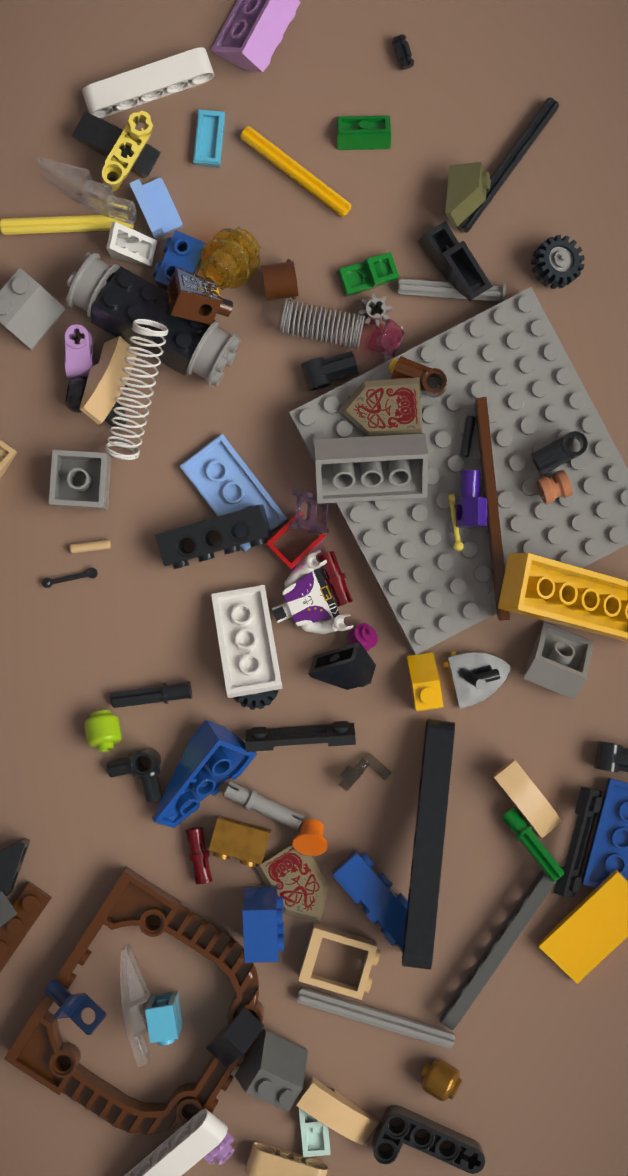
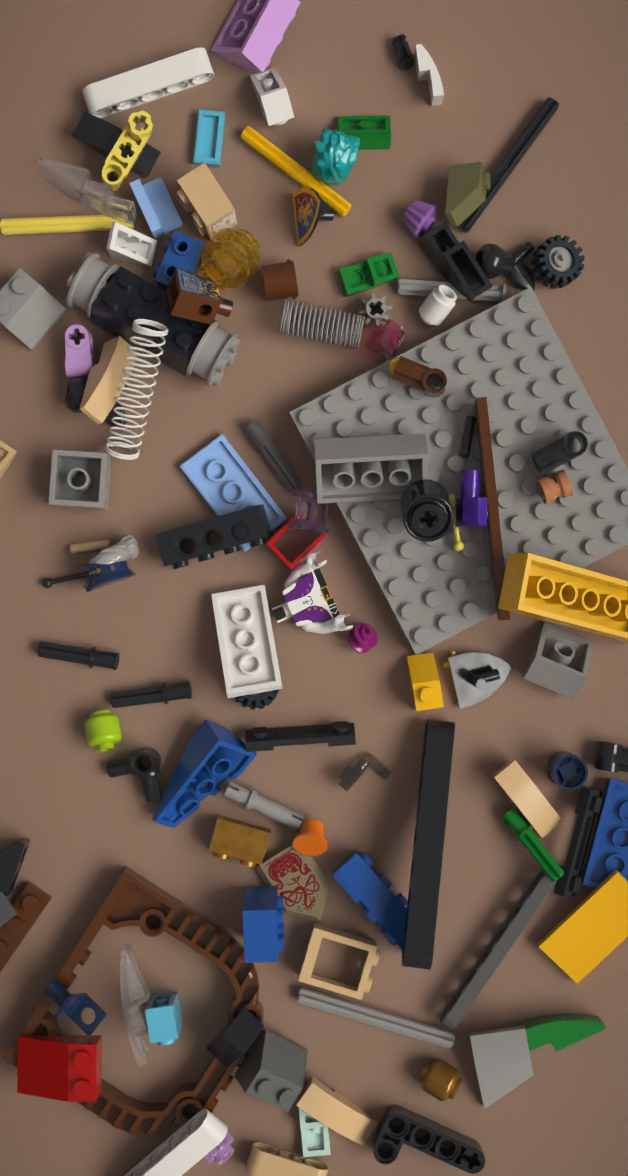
dark red pin [185,827,213,885] -> none
black piece [301,351,359,391] -> none
black slope [308,642,376,690] -> none
dark red pin [318,550,353,607] -> none
dark tan tile [339,377,423,436] -> none
none -> red slope [17,1035,102,1102]
none -> black axle [37,641,120,670]
none -> piece [79,534,139,592]
none -> tan brick [177,163,237,241]
none -> dark grey axle [244,420,303,493]
none -> white slope [249,67,294,126]
none -> shield [292,187,334,247]
none -> teal hair [311,129,360,185]
none -> black piece [401,480,454,542]
none -> medium lavender piece [403,201,439,239]
none -> white slope [414,44,444,106]
none -> white brick [419,285,457,326]
none -> light grey slope [470,1025,534,1108]
none -> black piece [475,242,535,291]
none -> green slope [513,1013,606,1051]
none -> dark blue wheel [546,751,588,790]

